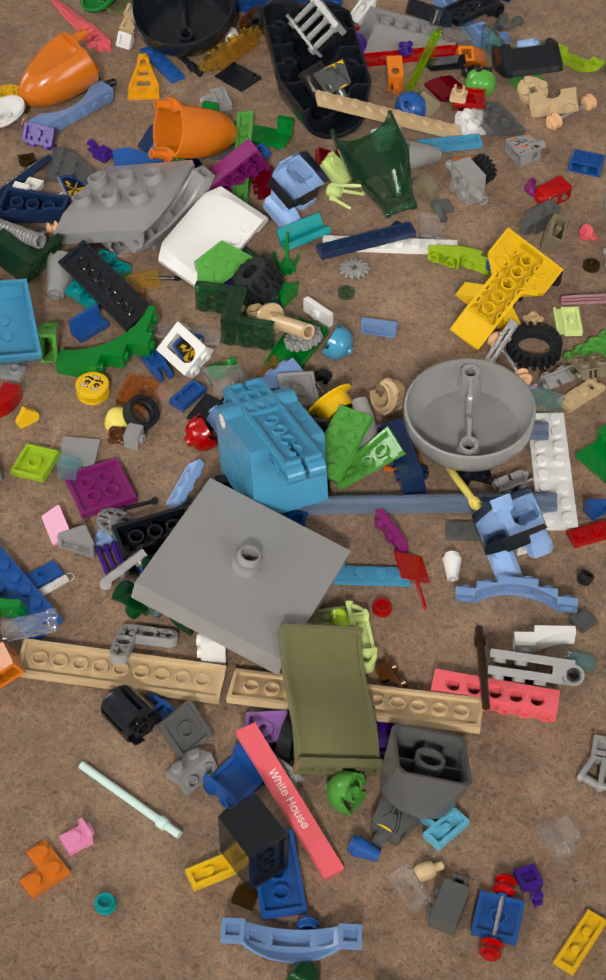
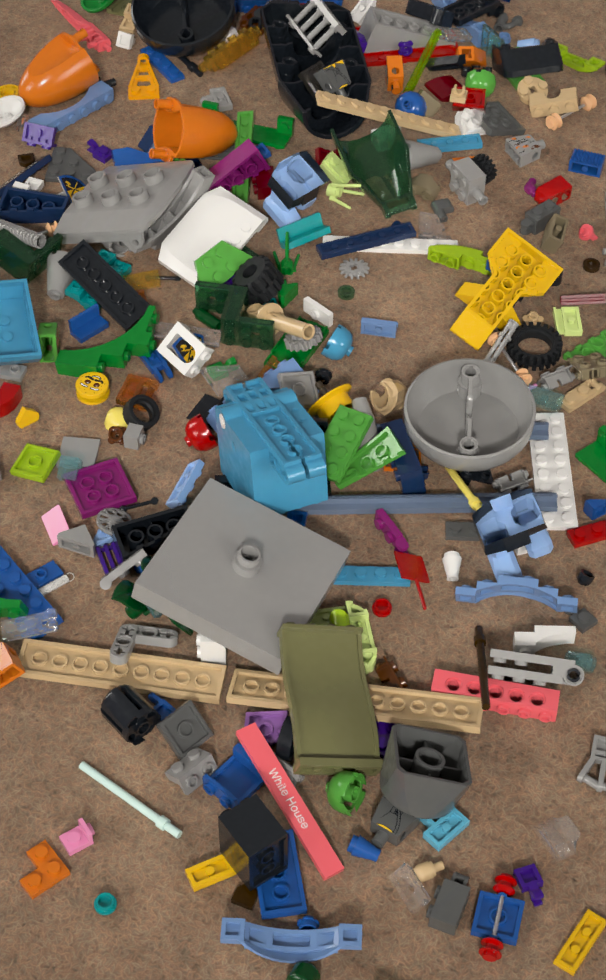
blue plate [169,380,207,412] -> none
black piece [215,61,261,92] -> none
none -> dark green cylinder [192,307,224,333]

